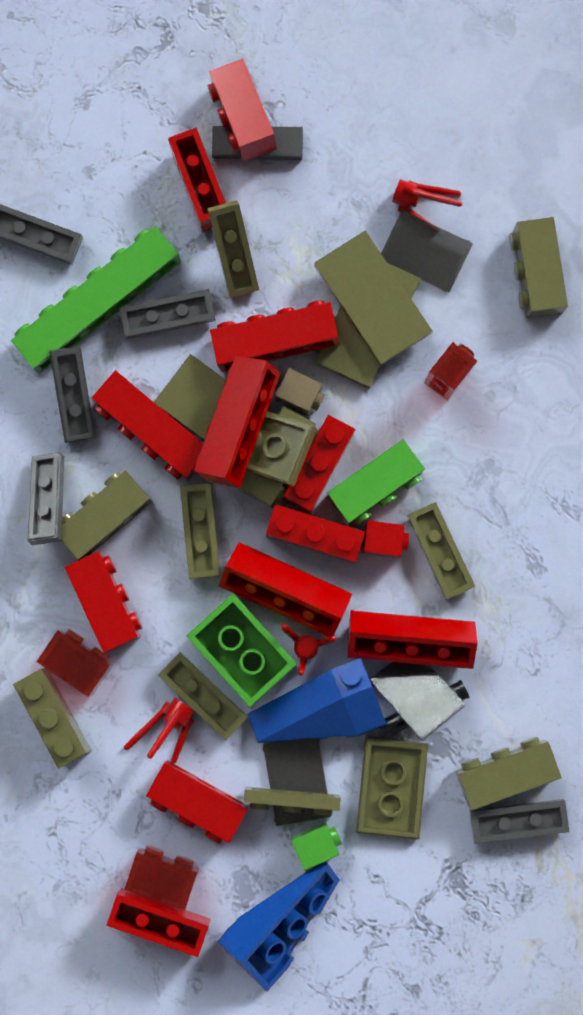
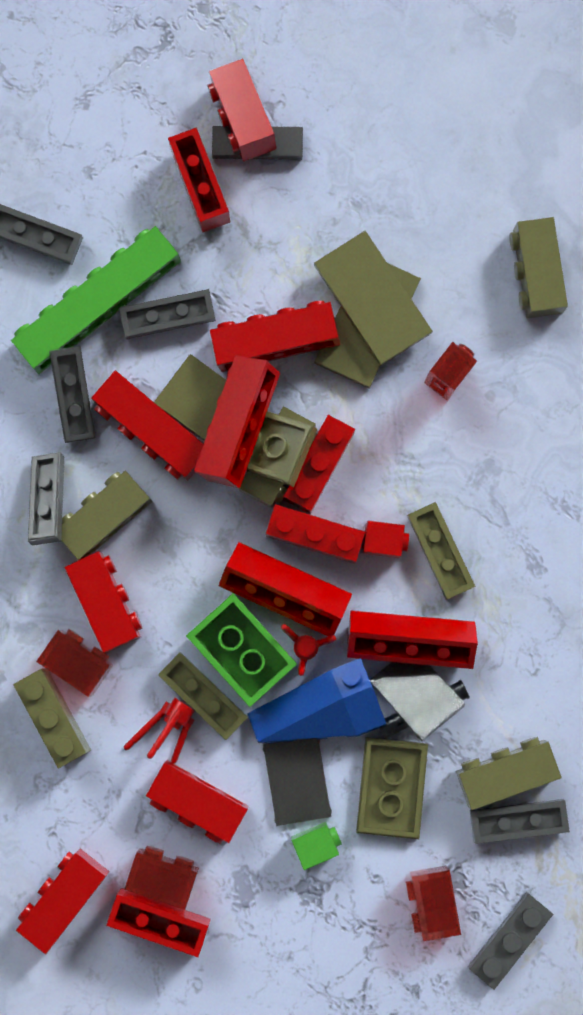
olive plate [180,483,221,579] -> none
olive plate [207,200,259,298] -> none
blue wedge [217,862,340,992] -> none
olive plate [244,787,341,816] -> none
dark tan brick [275,368,325,416] -> none
bright green brick [326,439,425,526] -> none
clear smoke piece [381,210,473,293] -> none
red plant [392,179,462,234] -> none
none -> red brick [16,848,110,955]
none -> clear red brick [405,865,461,942]
none -> dark grey plate [468,892,554,990]

